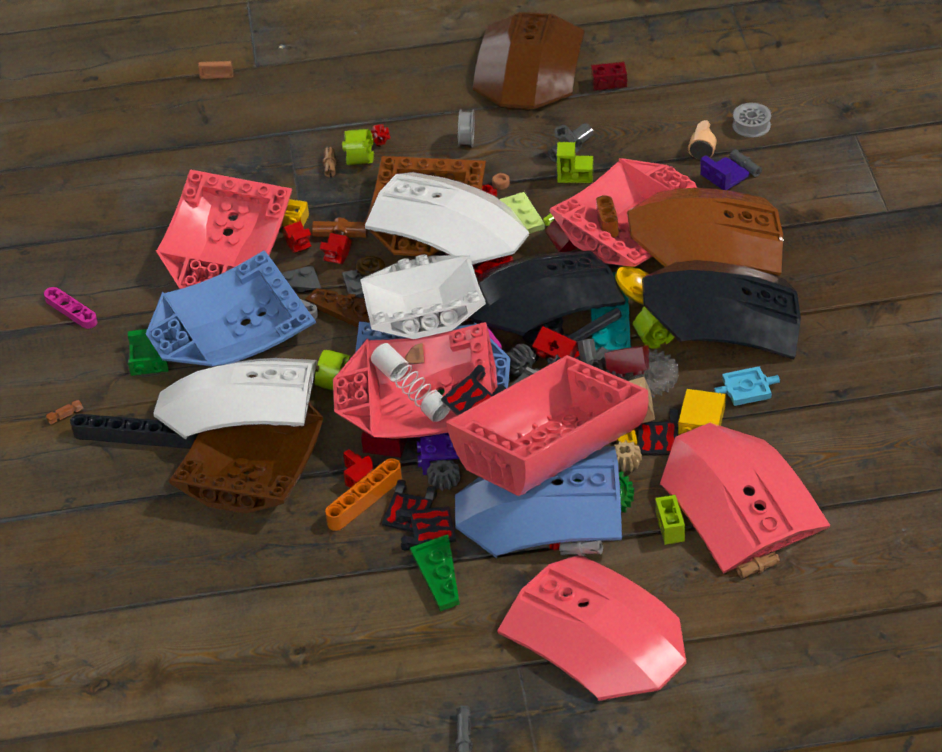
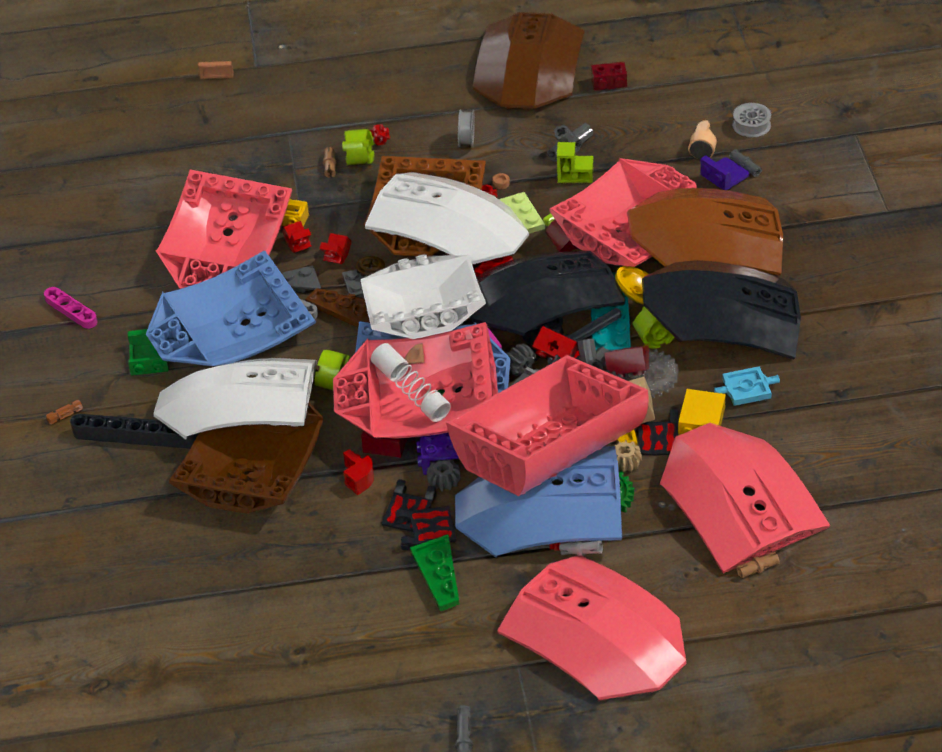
dark orange piece [312,217,368,238] -> none
orange beam [325,458,402,531] -> none
flag [441,365,506,416] -> none
dark orange beam [596,195,619,238] -> none
lime brick [655,495,685,545] -> none

